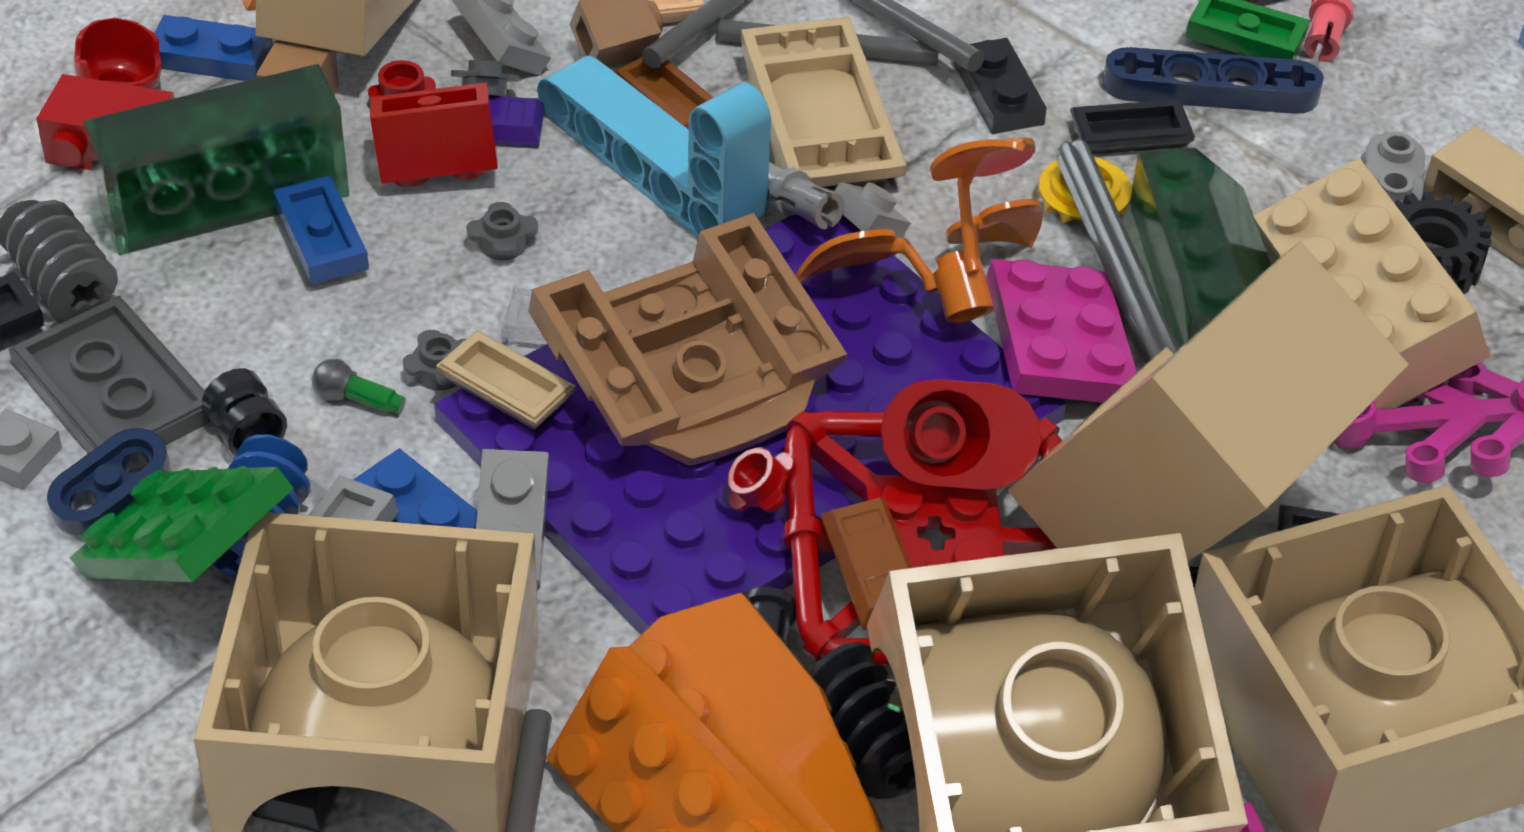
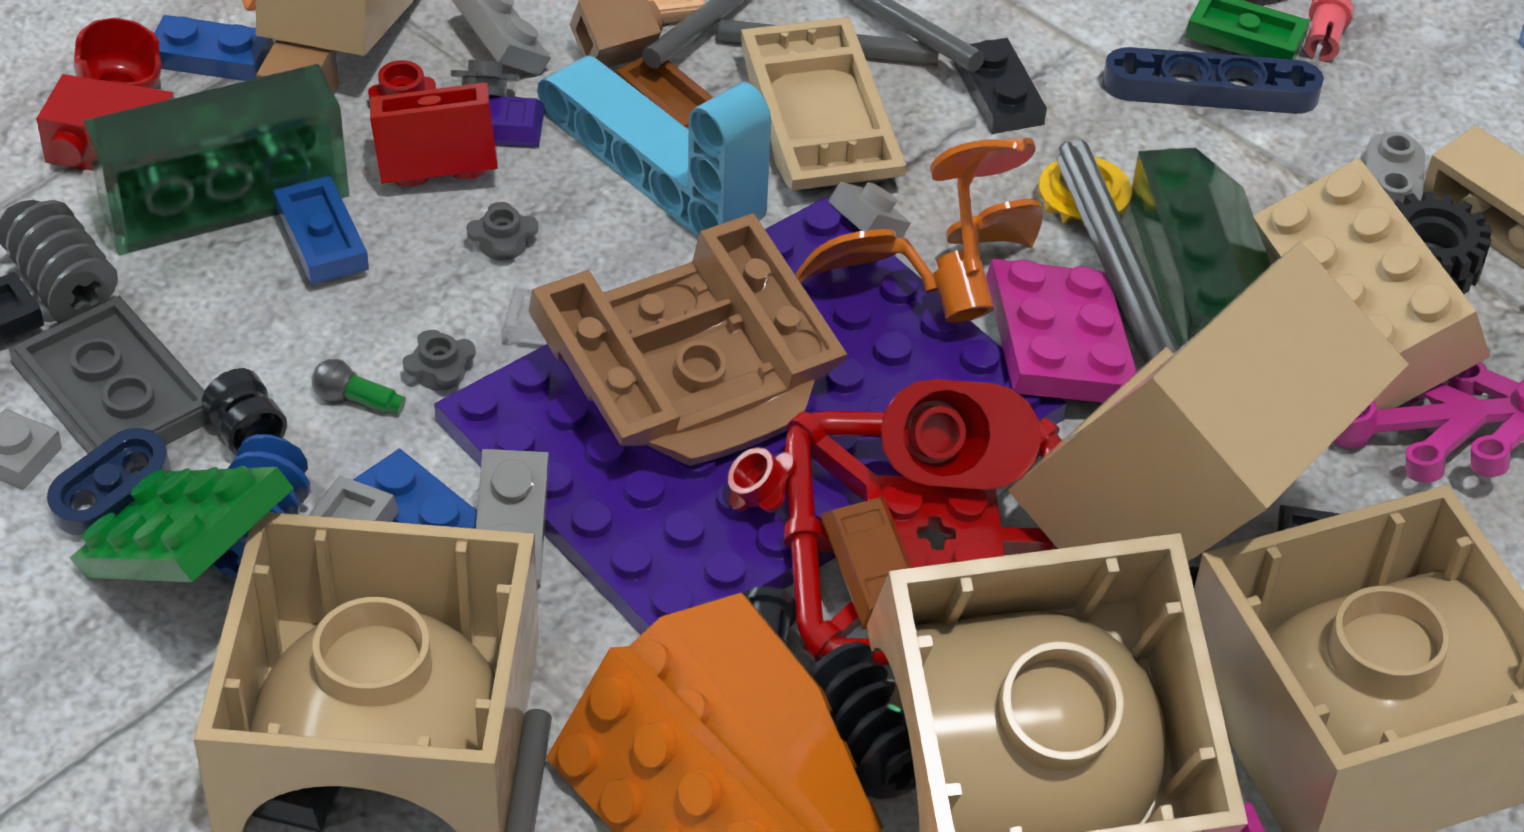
tan tile [436,330,576,430] -> none
light grey pin [767,161,844,230] -> none
black tile [1070,99,1195,154] -> none

